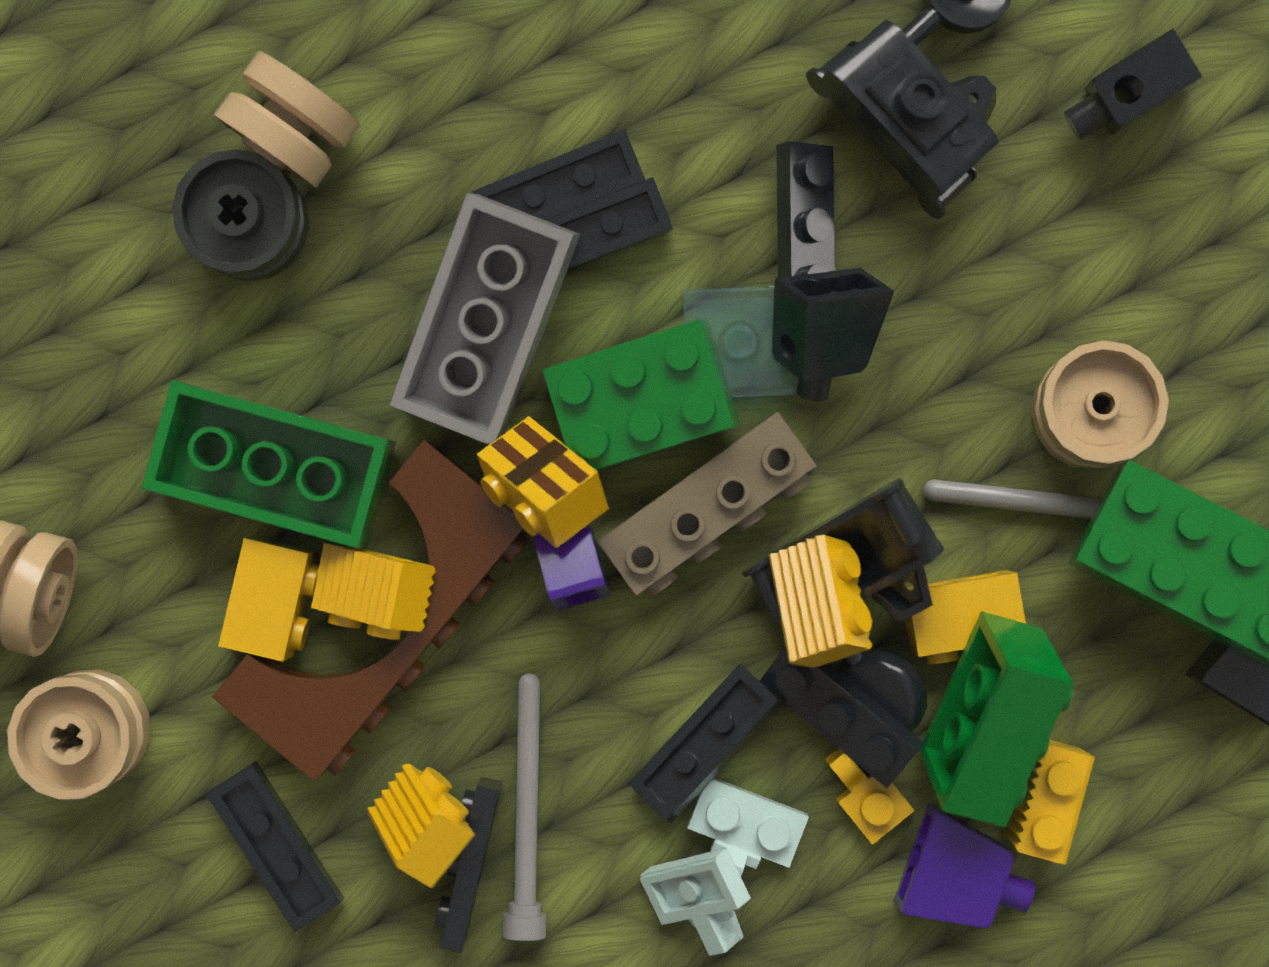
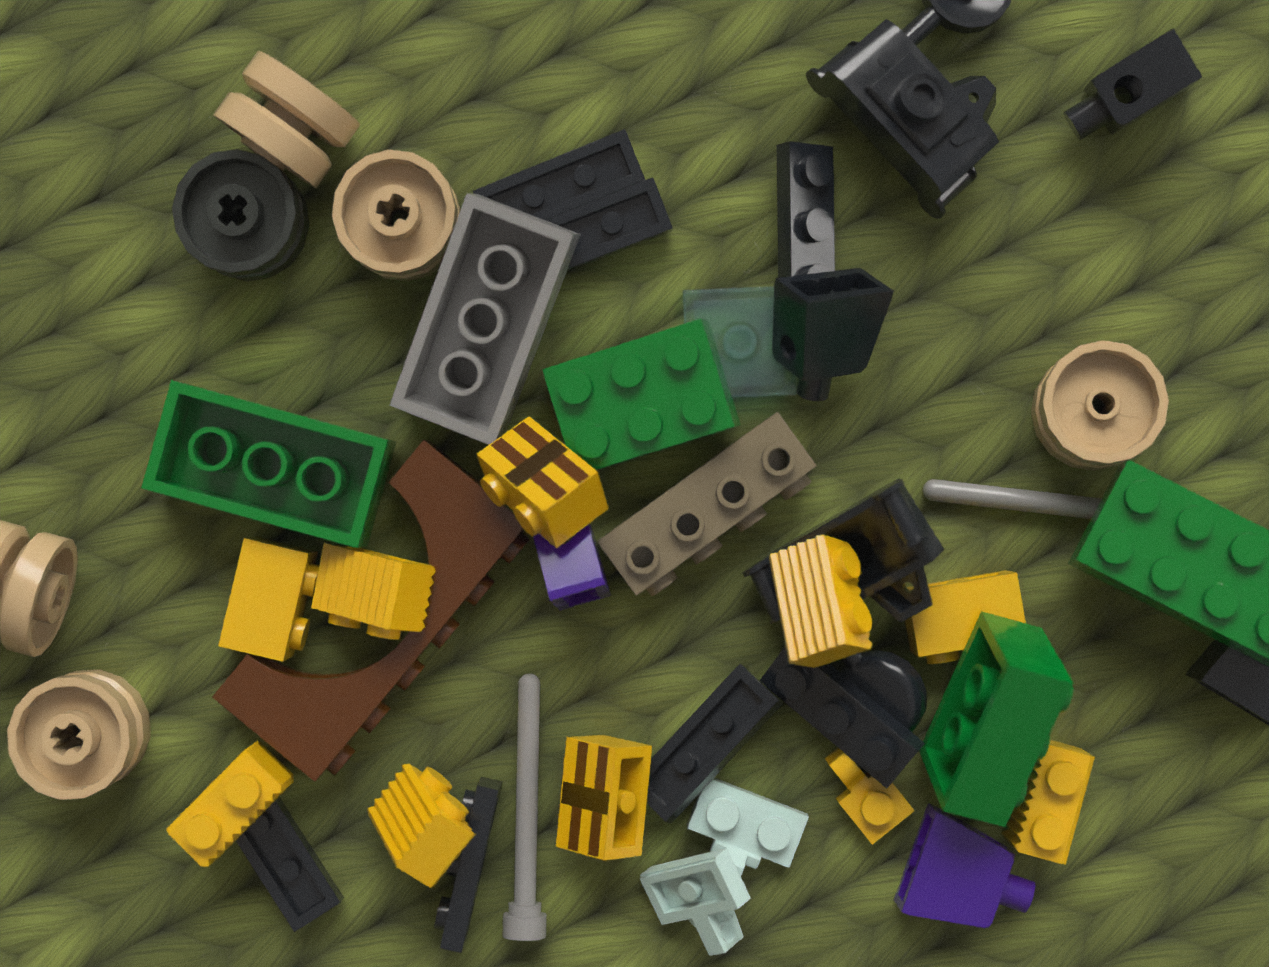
none -> yellow brick [166,741,294,866]
none -> tan wheel [332,149,461,282]
none -> yellow brick [556,735,652,861]

